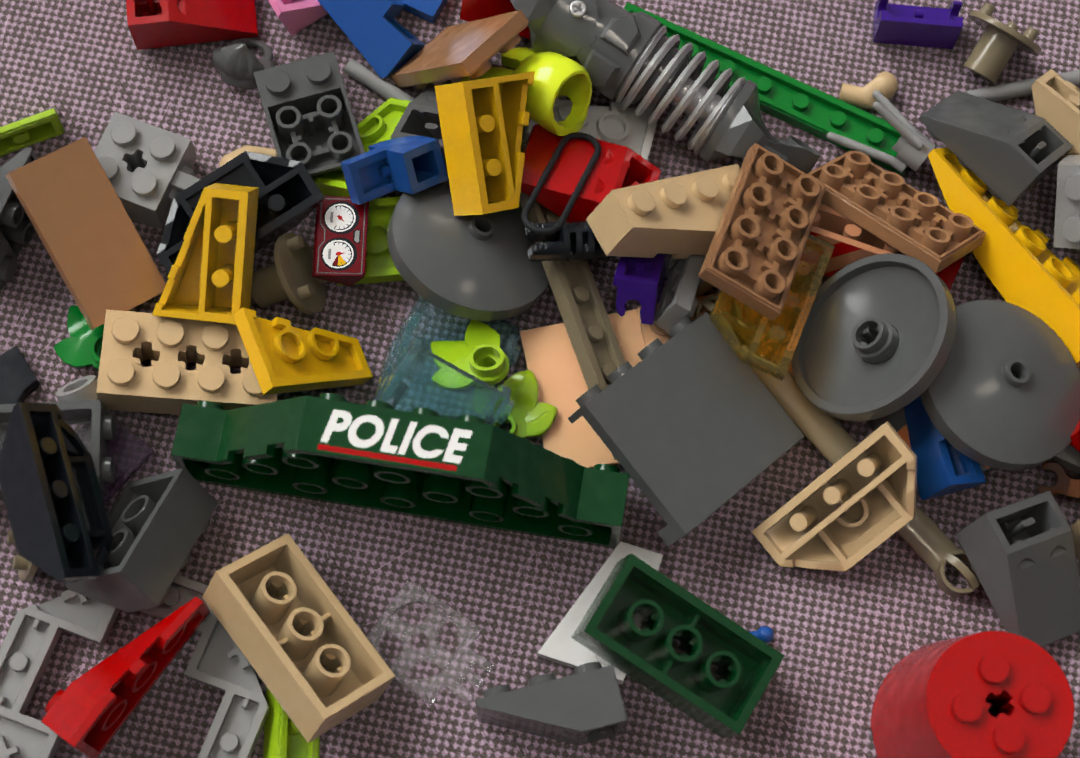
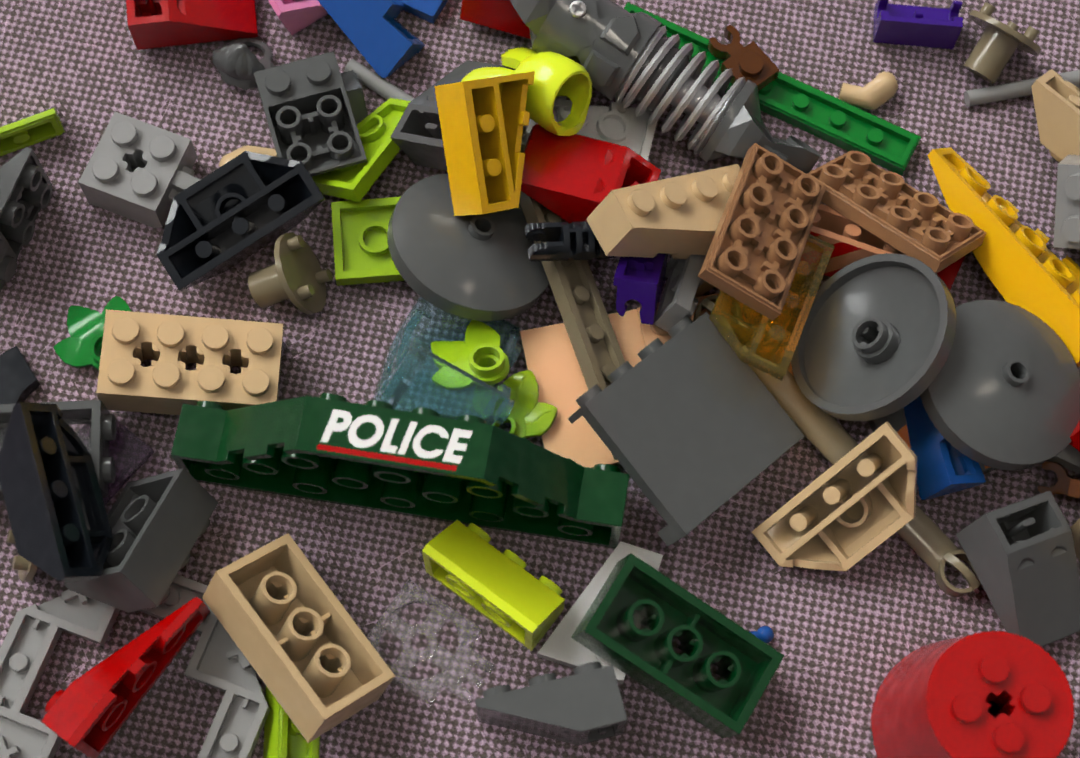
medium nougat tile [6,137,166,330] -> none
light grey tile [55,375,98,402] -> none
yellow wedge [152,183,259,324] -> none
yellow wing [233,307,373,395] -> none
slope [312,196,369,286] -> none
blue brick [340,136,449,205] -> none
medium nougat tile [391,10,529,89] -> none
black piece [521,132,601,235] -> none
light grey plant [827,90,936,173] -> none
dark grey slope [918,90,1074,206] -> none
none -> dark grey tile [341,70,368,125]
none -> neon yellow slope [422,520,565,651]
none -> reddish brown plate [708,25,779,91]

